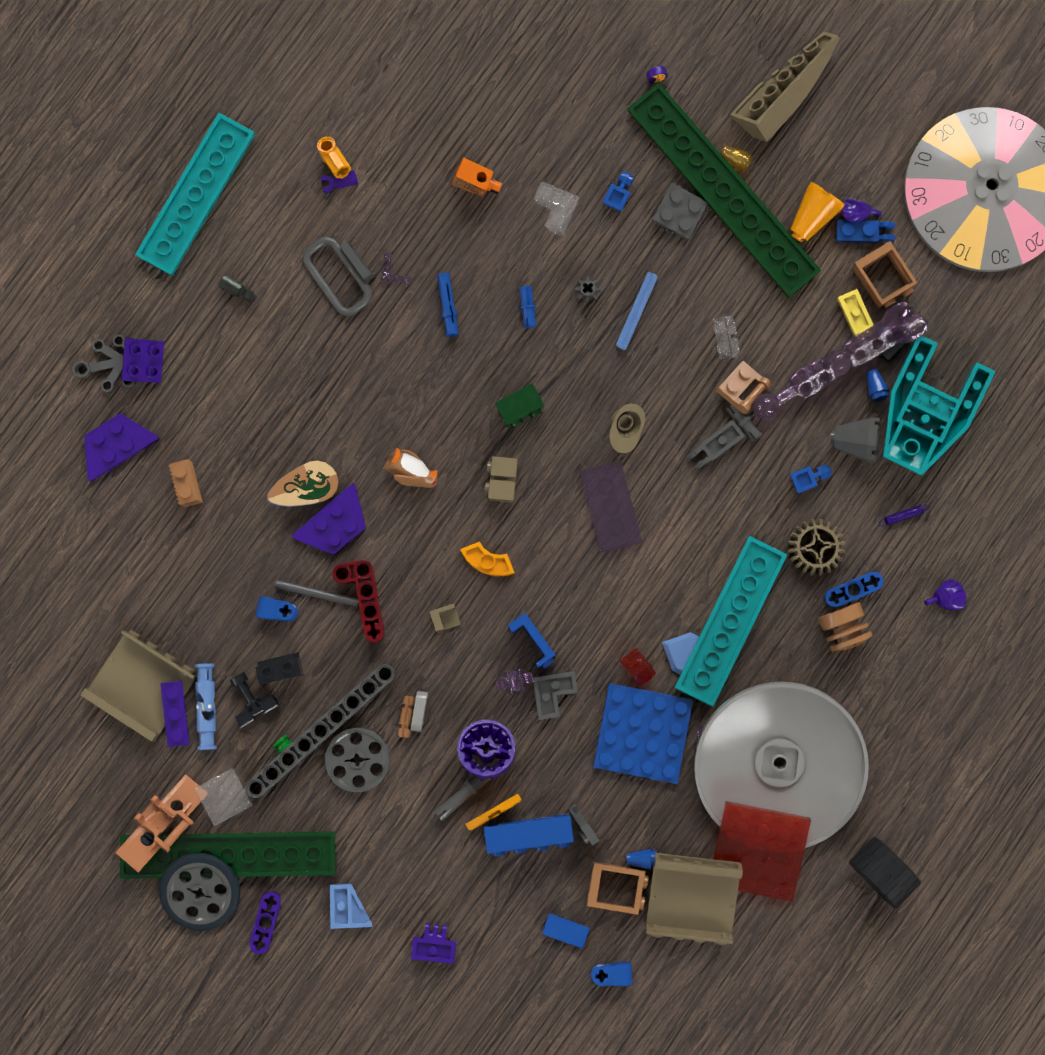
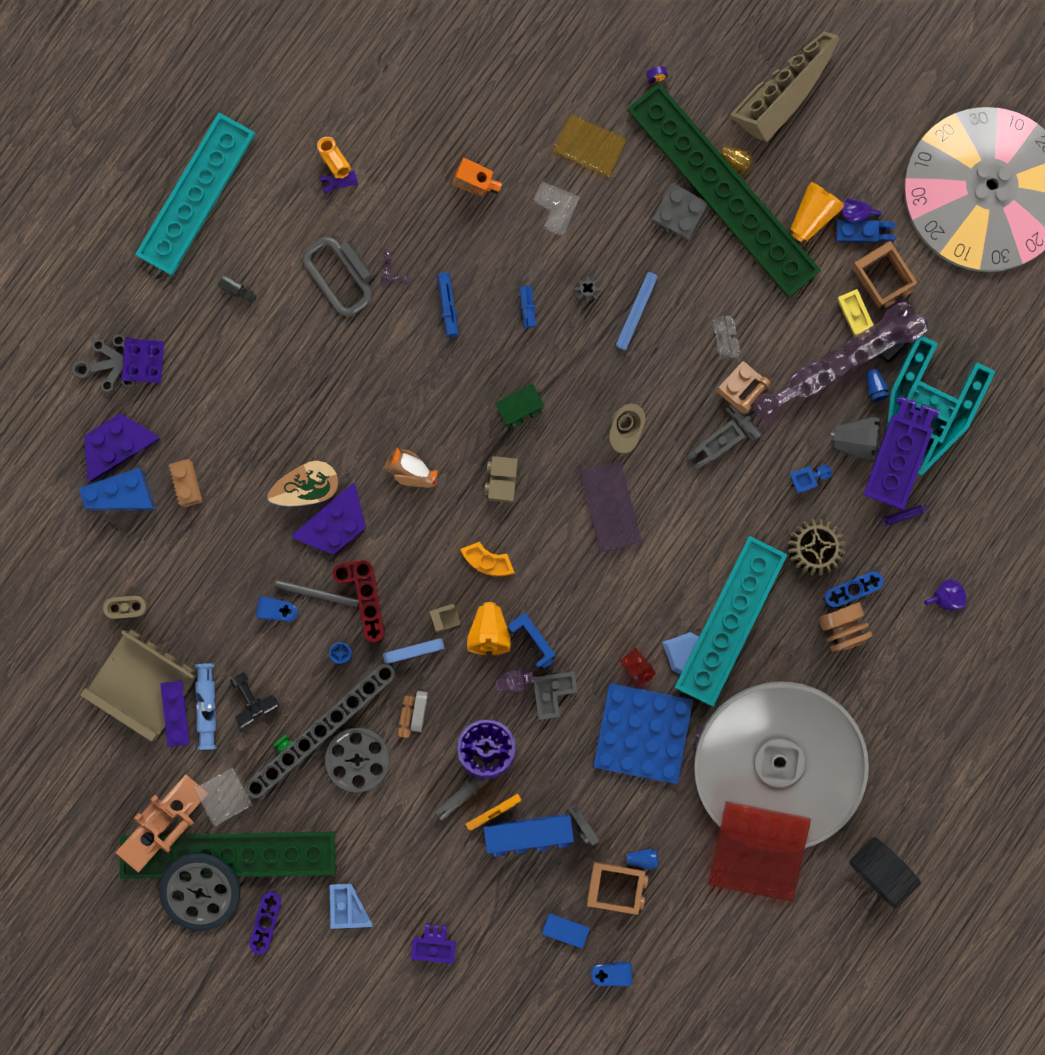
black window [255,652,304,685] -> none
blue plate [603,171,634,212] -> none
dark tan panel [646,853,743,945] -> none
none -> blue wedge [79,468,157,511]
none -> dark tan plate [103,596,147,619]
none -> blue wheel [329,642,352,664]
none -> medium blue beam [383,638,445,664]
none -> light orange cone [467,602,510,655]
none -> clear yellow piece [553,114,627,176]
none -> dark purple hinge [863,396,940,510]

